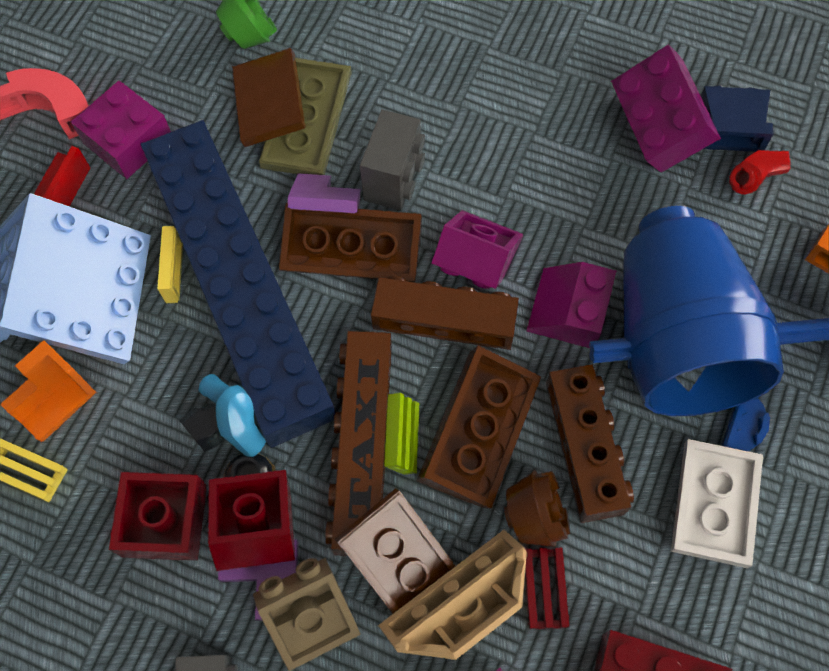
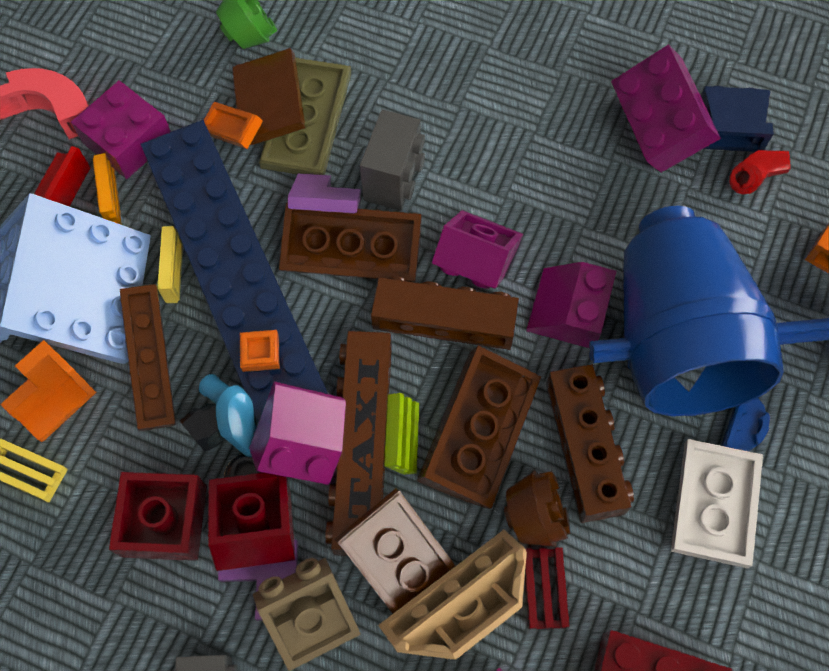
none -> light orange tile [93,153,122,225]
none -> reddish brown plate [120,284,176,431]
none -> orange tile [204,102,263,149]
none -> orange tile [240,330,280,372]
none -> magenta slope [249,382,346,485]

